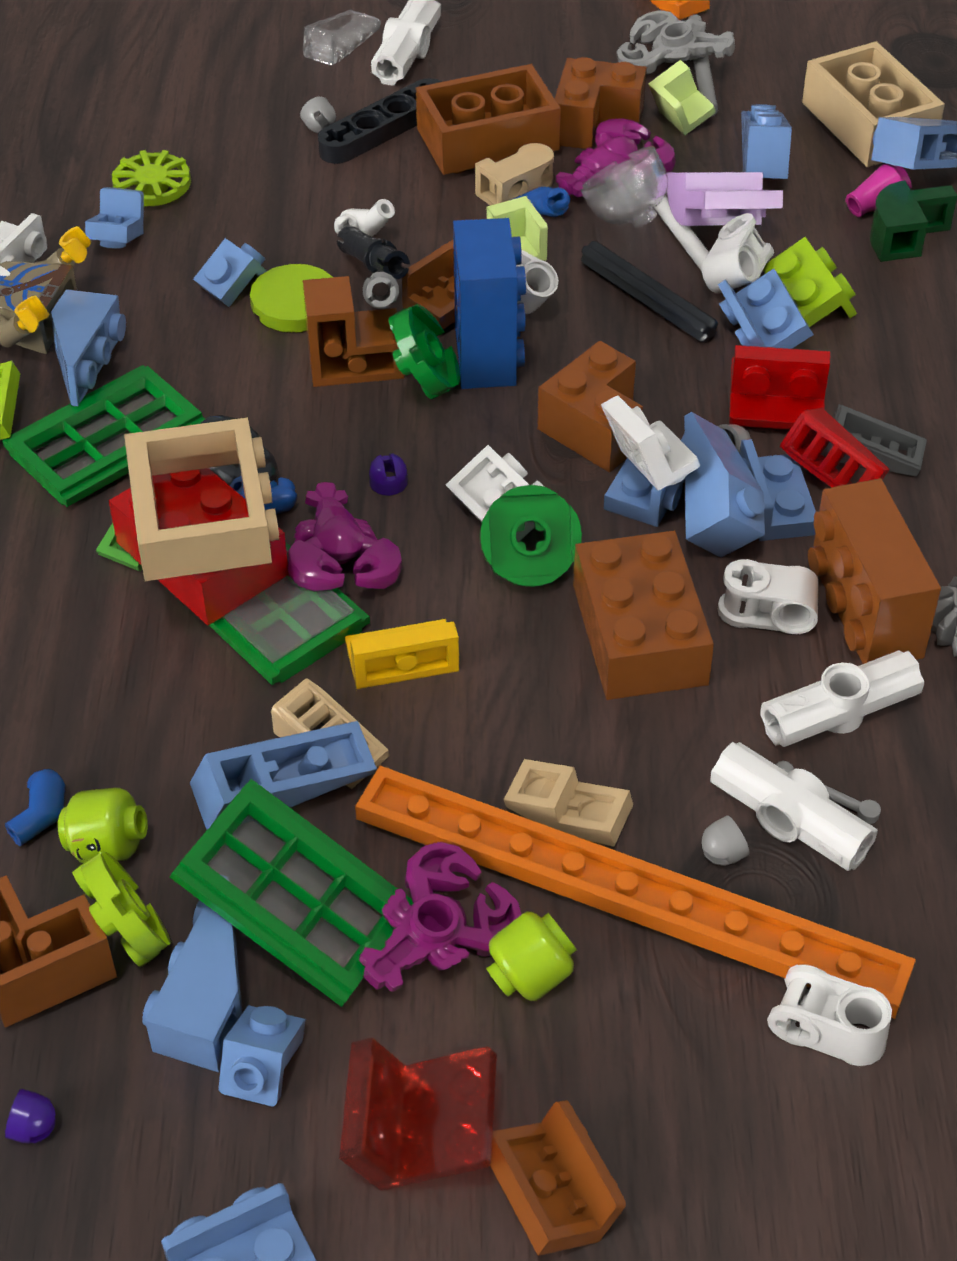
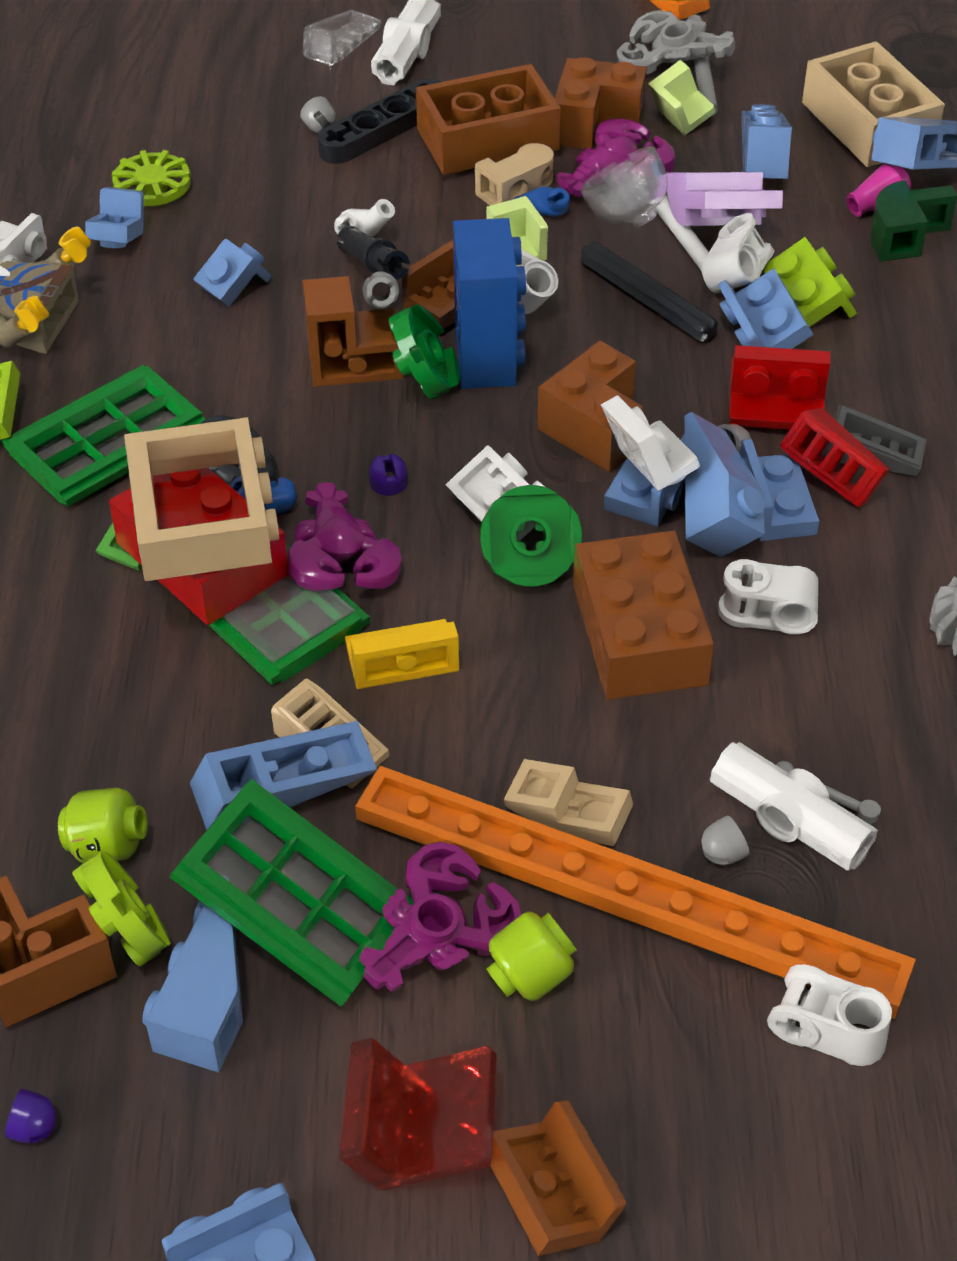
blue arm [5,769,66,846] -> none
medium blue slope [51,289,126,406] -> none
medium blue bracket [219,1005,305,1106] -> none
lime tile [250,264,333,332] -> none
white piece [760,650,924,747] -> none
dark orange brick [808,478,941,664] -> none

